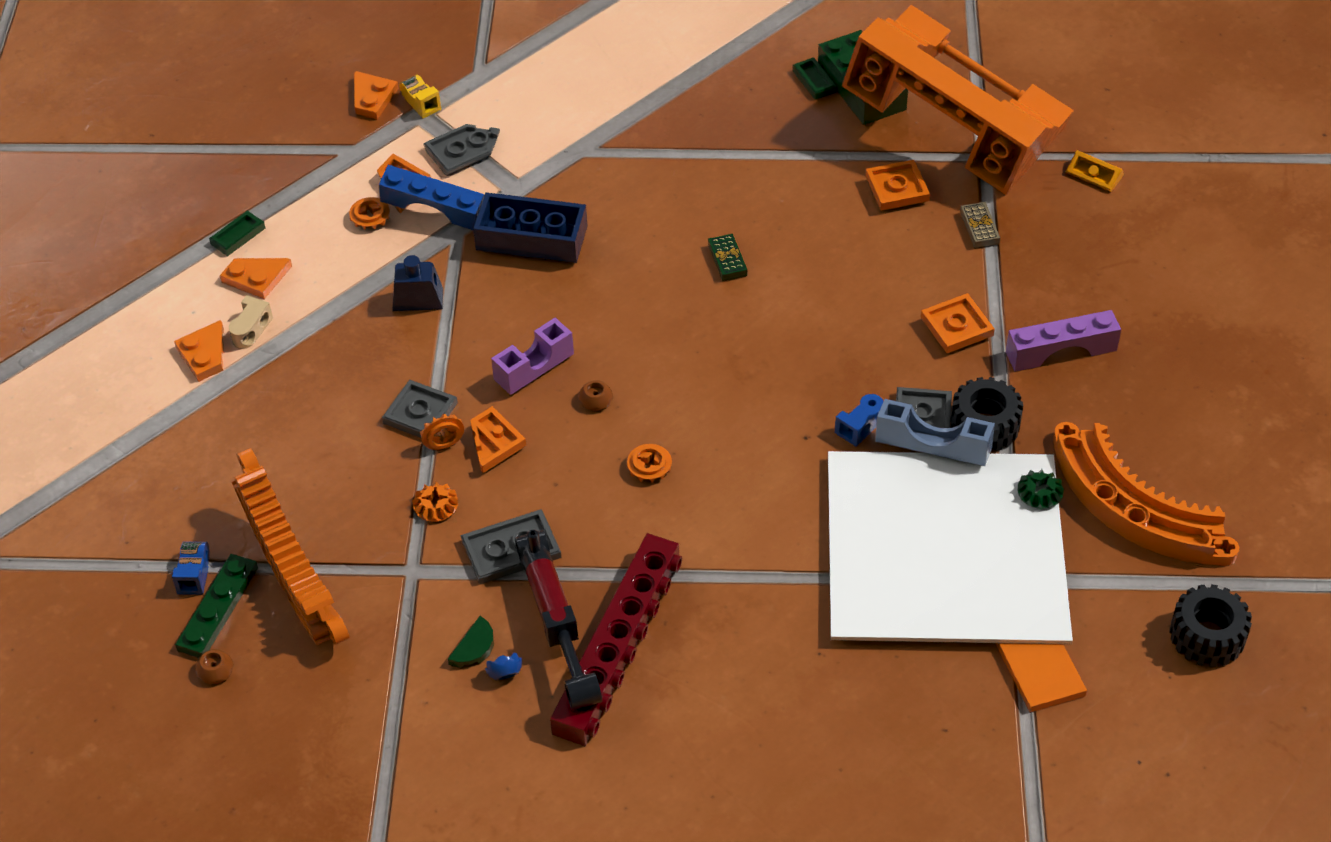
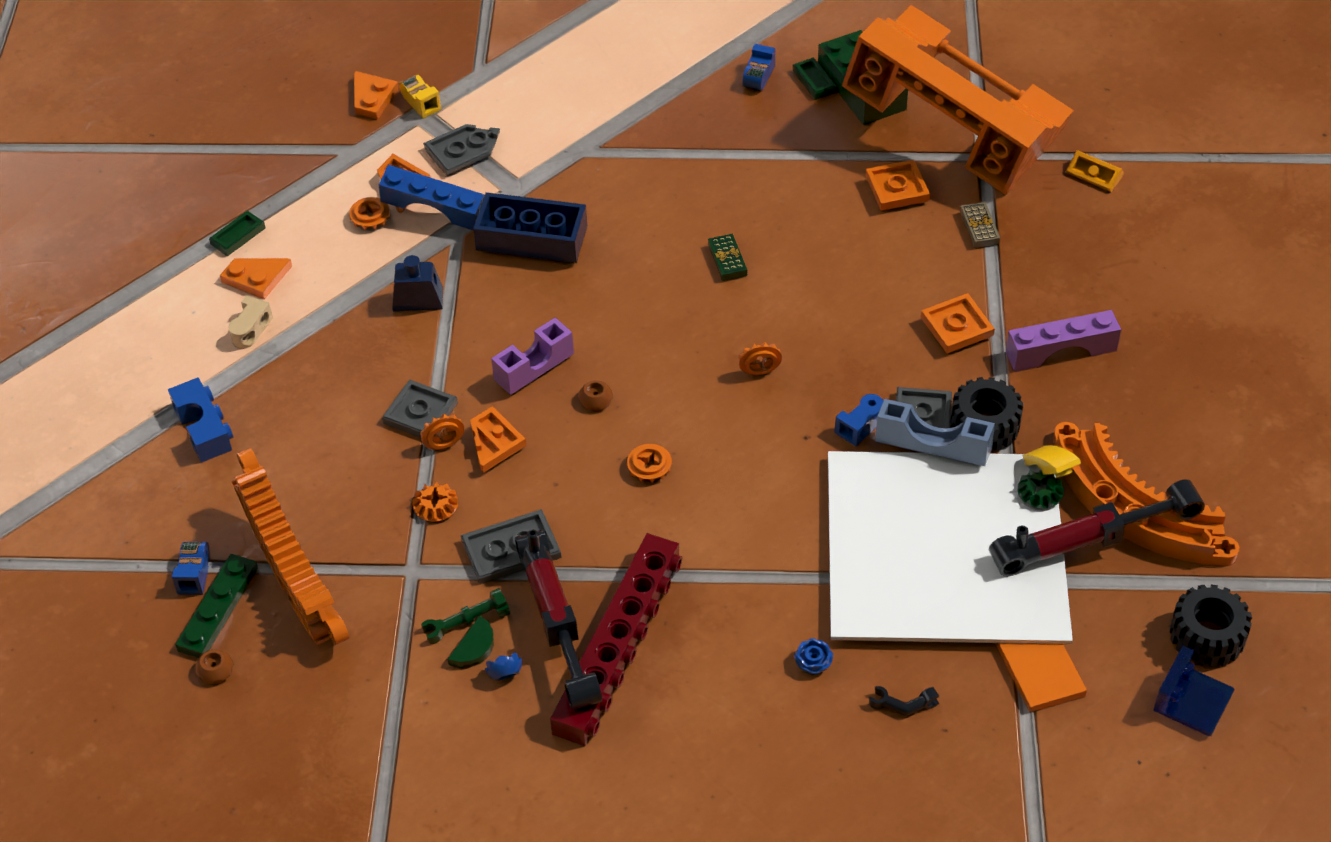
orange wing [174,320,224,382] -> none
none -> blue arch [168,377,233,463]
none -> dark green piece [421,588,510,644]
none -> orange gear [739,342,782,375]
none -> blue leg [742,44,775,90]
none -> blue plate [795,638,833,674]
none -> black arm [869,686,940,715]
none -> black piece [989,479,1205,577]
none -> yellow slope [1022,445,1081,478]
none -> clear blue bracket [1153,646,1234,736]

